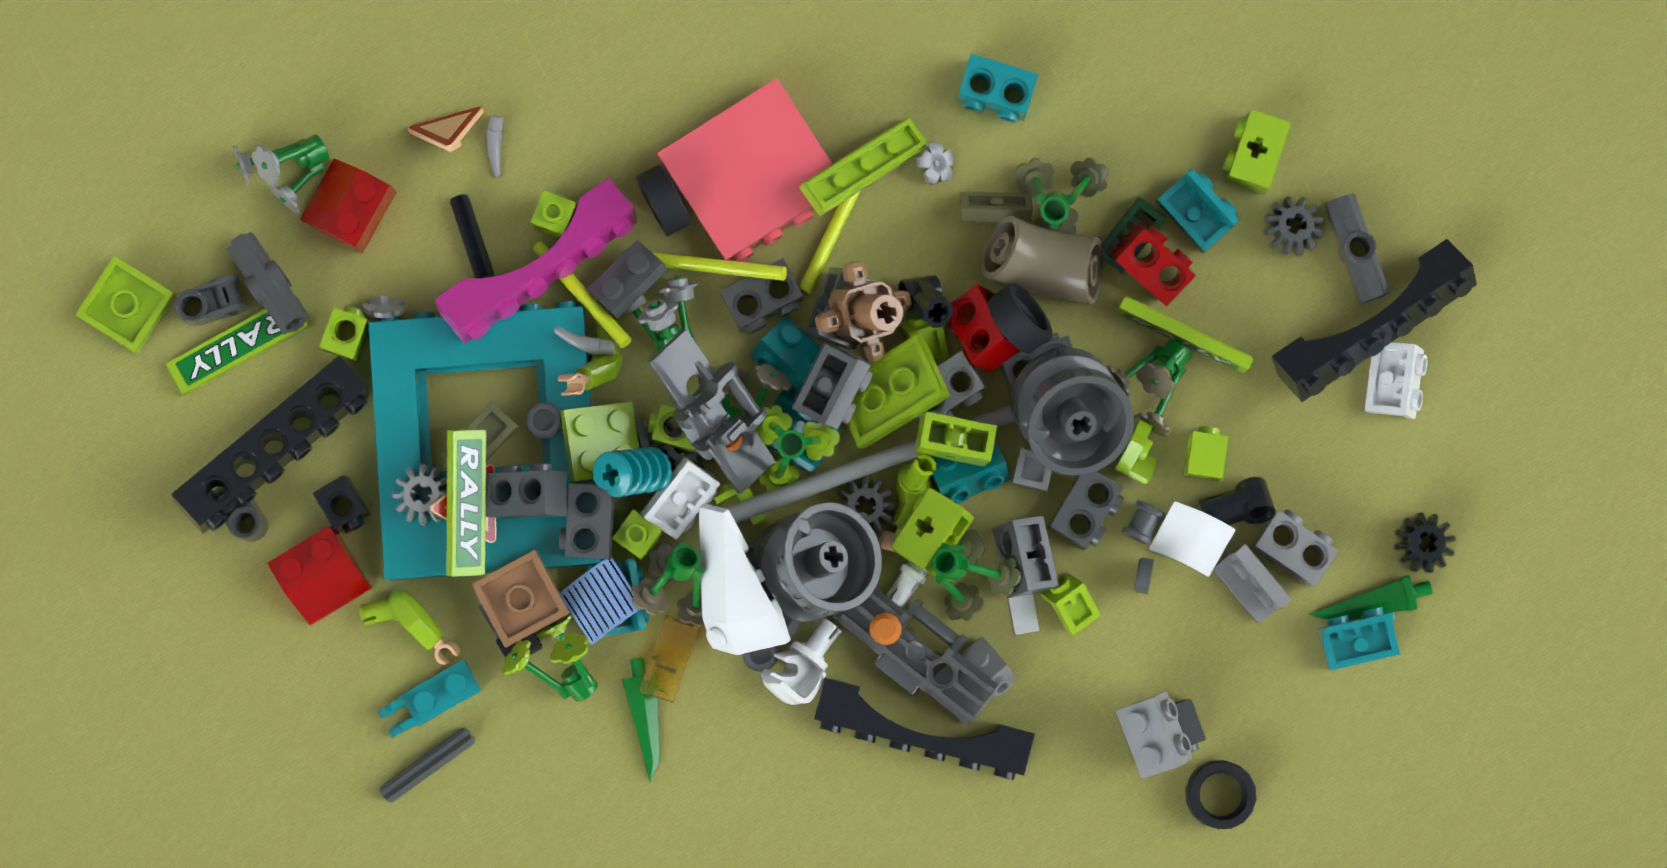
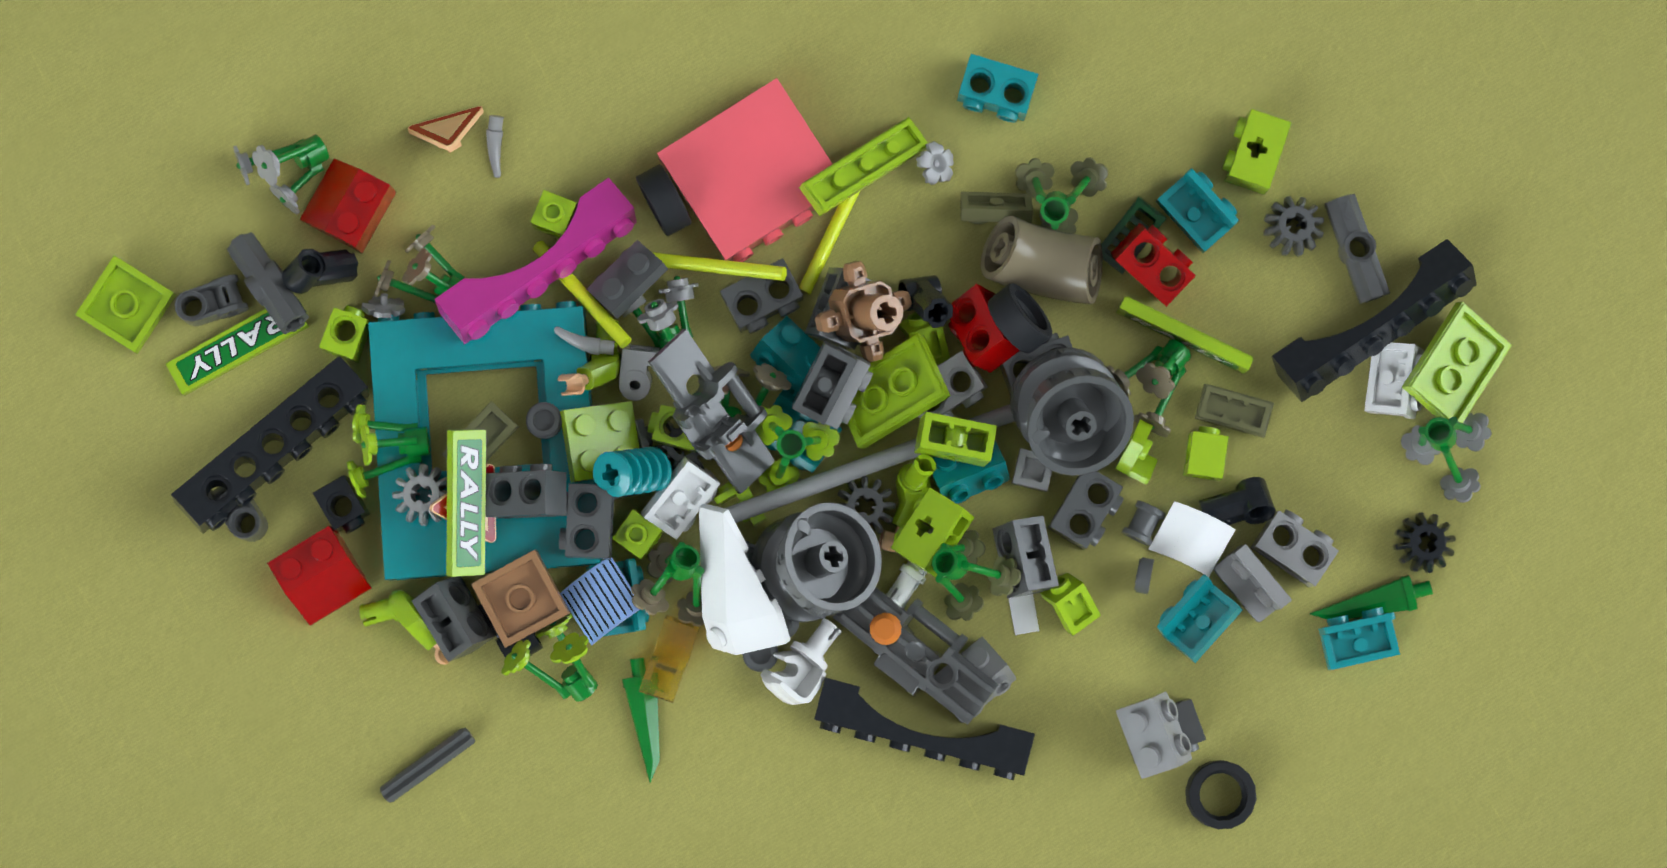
teal hinge [377,659,482,738] -> none
black axle [450,194,495,278] -> none
none -> black piece [282,249,358,294]
none -> plant [347,404,430,498]
none -> plant [374,225,465,304]
none -> dark grey brick [412,576,496,662]
none -> light grey leg [619,344,660,401]
none -> teal bracket [1157,574,1243,663]
none -> olive plate [1195,384,1274,438]
none -> light grey plant [1401,413,1492,503]
none -> lime tile [1402,302,1512,430]

